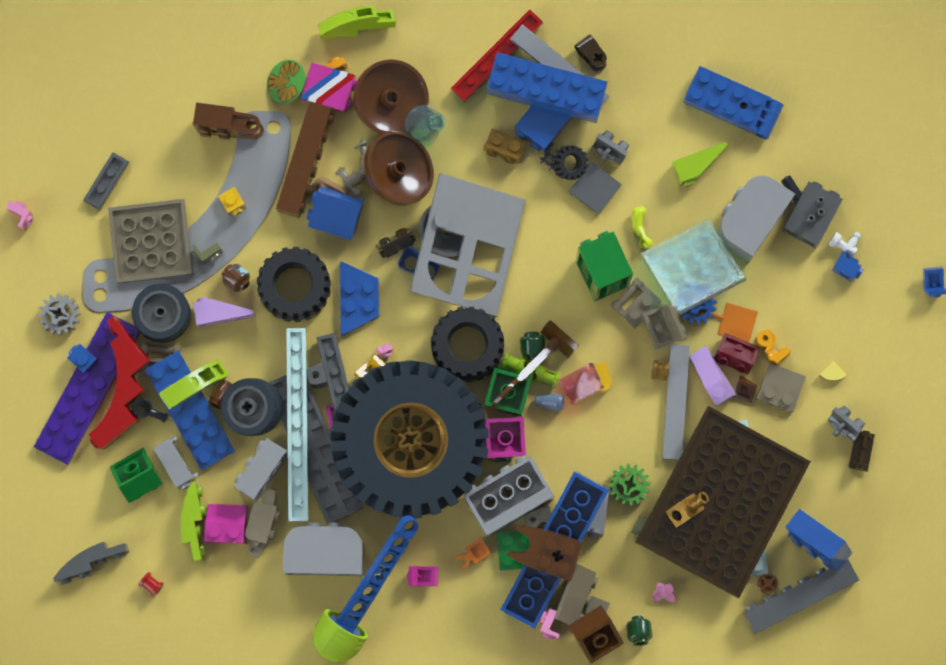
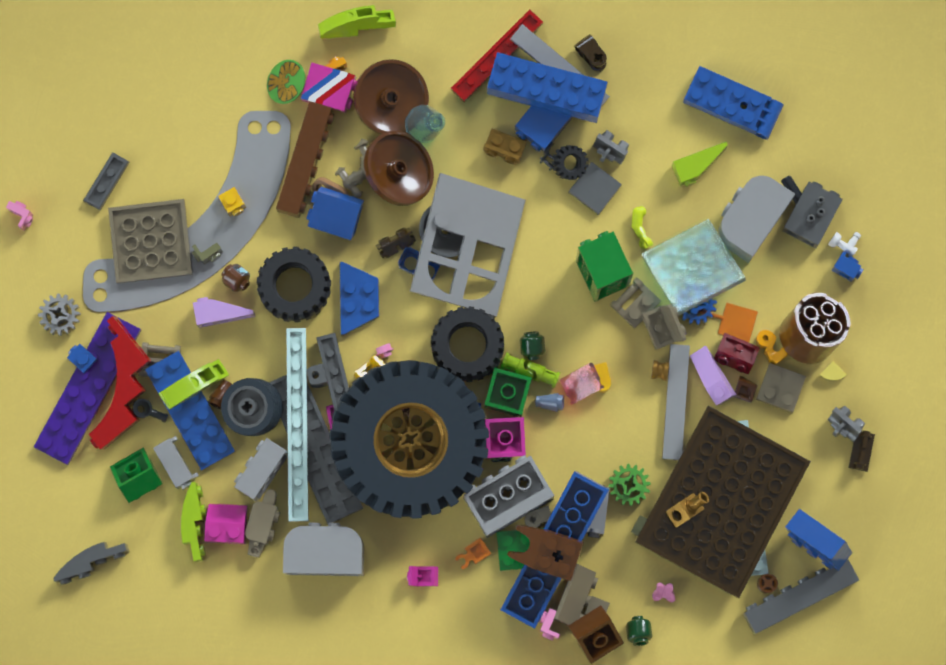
wheel [132,284,191,343] -> none
red bush [138,572,164,597] -> none
reddish brown brick [193,102,264,140] -> none
piece [313,515,418,662] -> none
reddish brown piece [491,320,579,409] -> none
blue bracket [923,267,946,298] -> none
none -> reddish brown brick [779,293,851,364]

